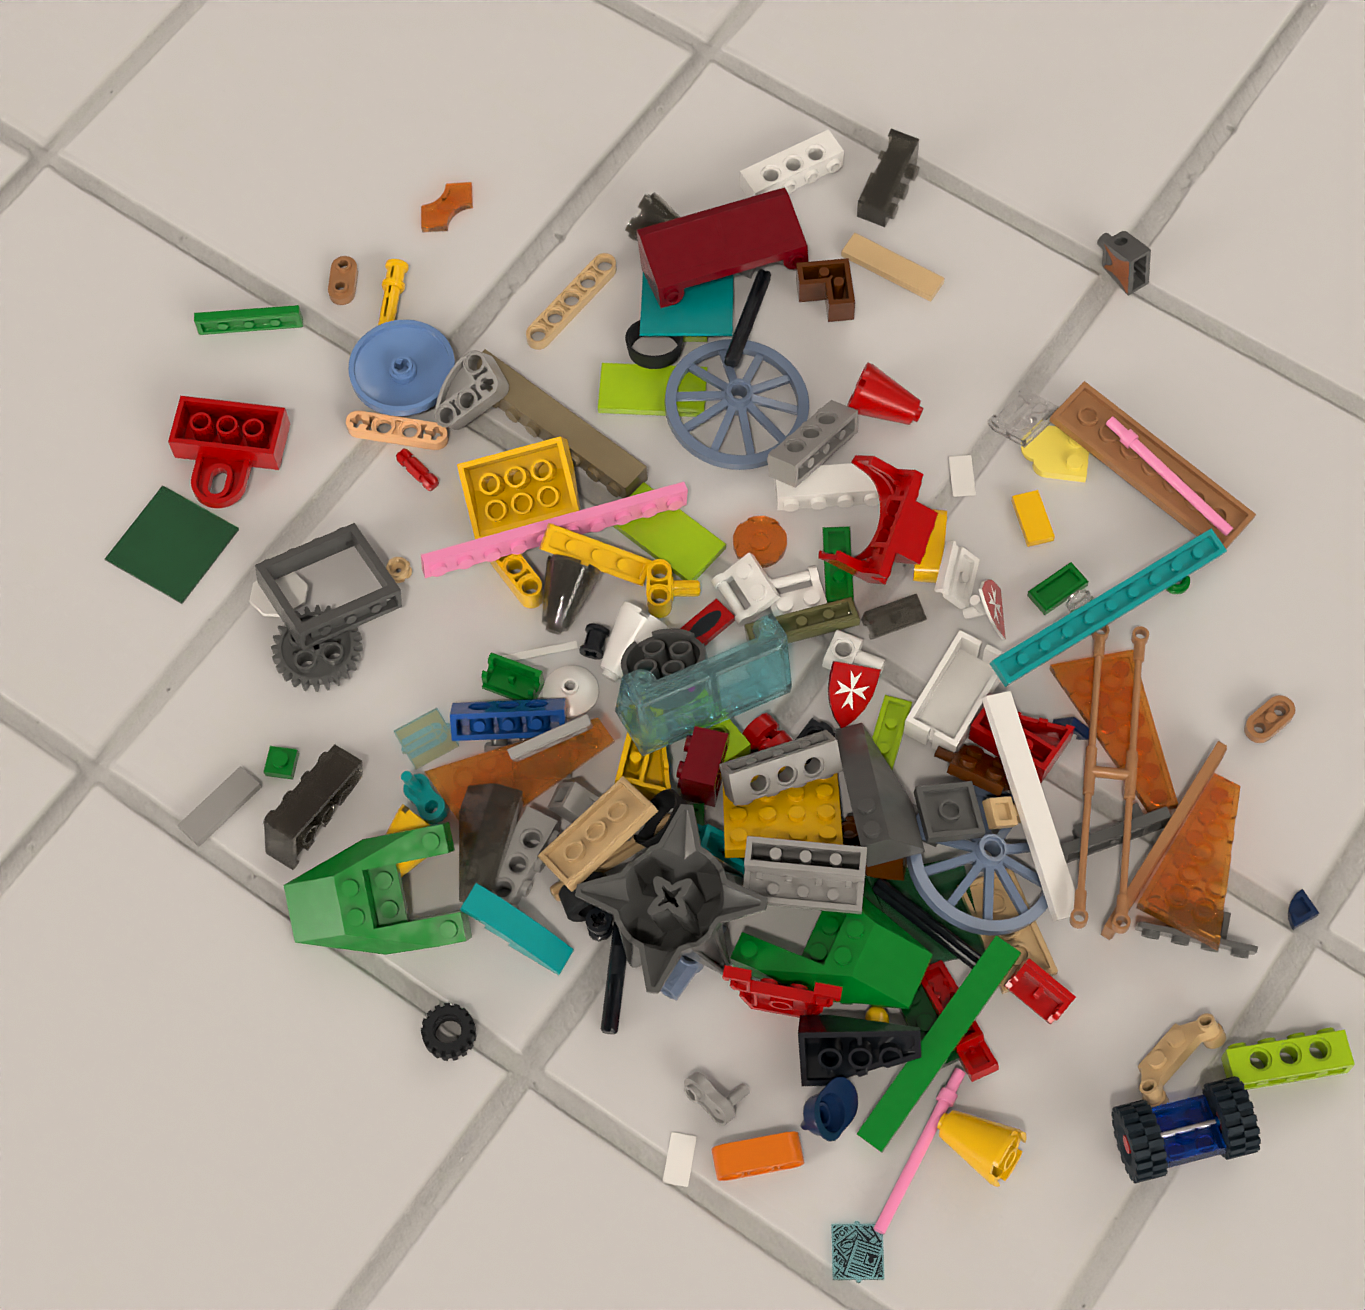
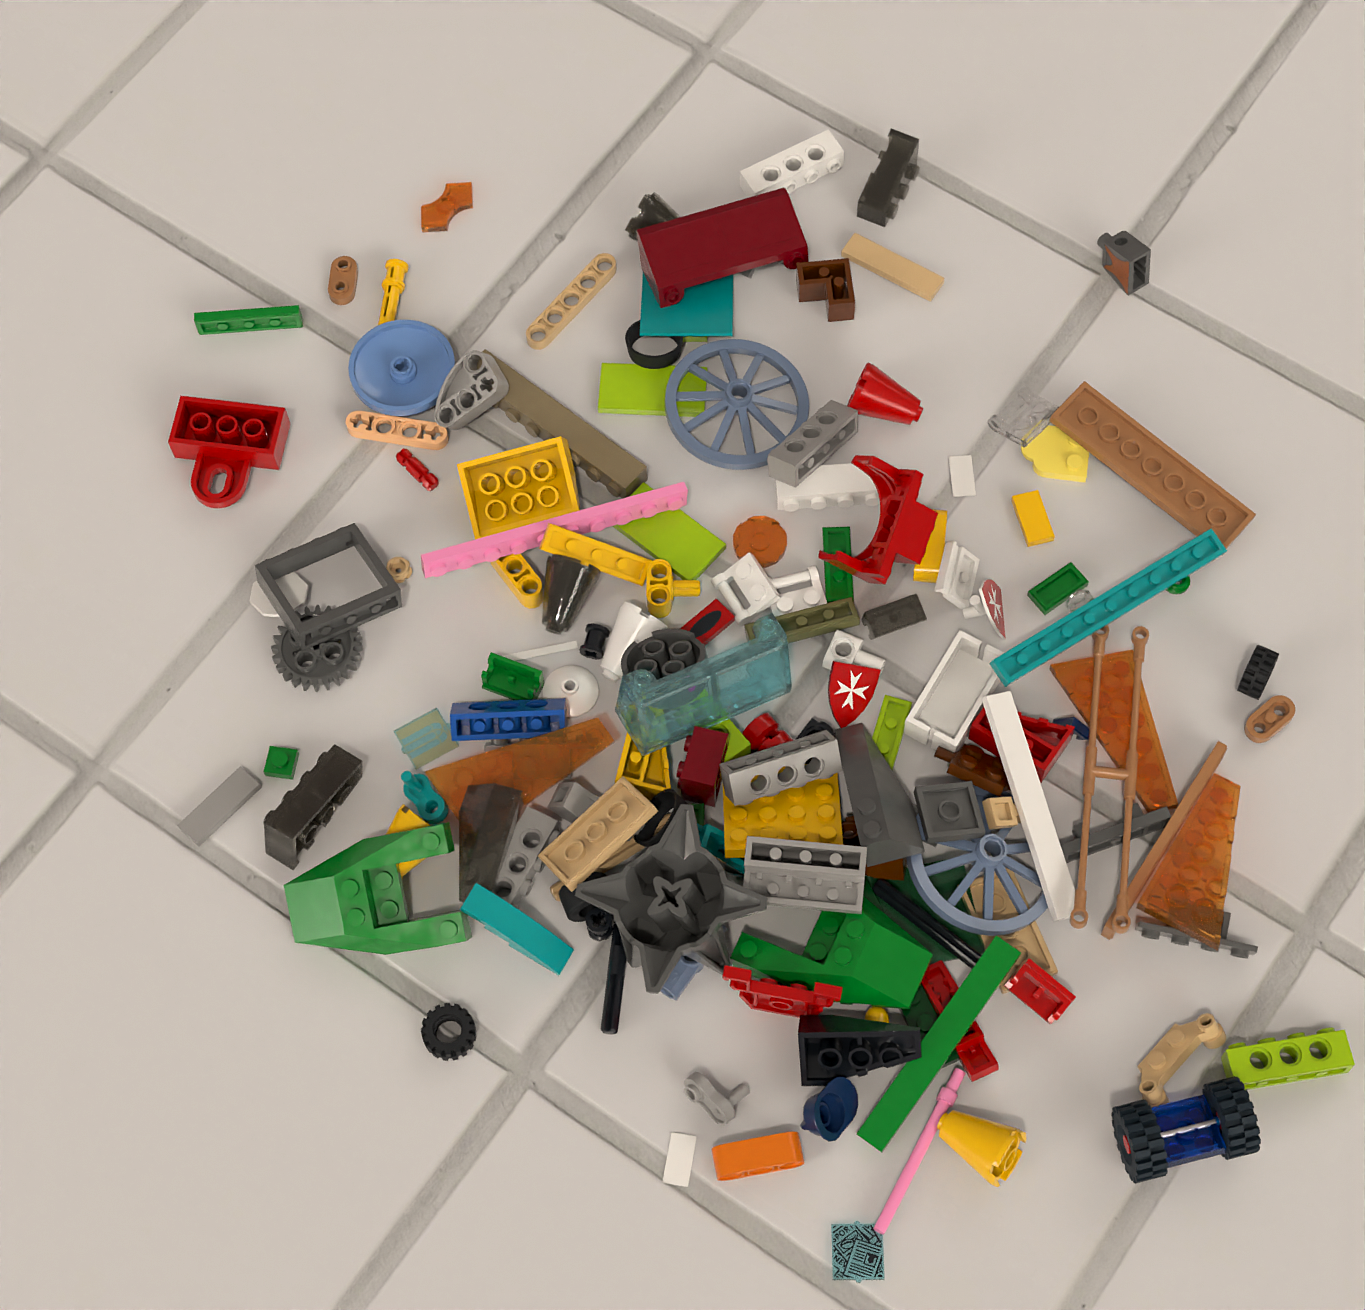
clear green piece [105,485,239,604] -> none
light grey tile [507,714,594,762] -> none
black axle [724,269,771,368] -> none
bright pink bar [1106,416,1233,536] -> none
dark blue tile [1288,889,1319,930] -> none
none -> black tyre [1237,645,1279,700]

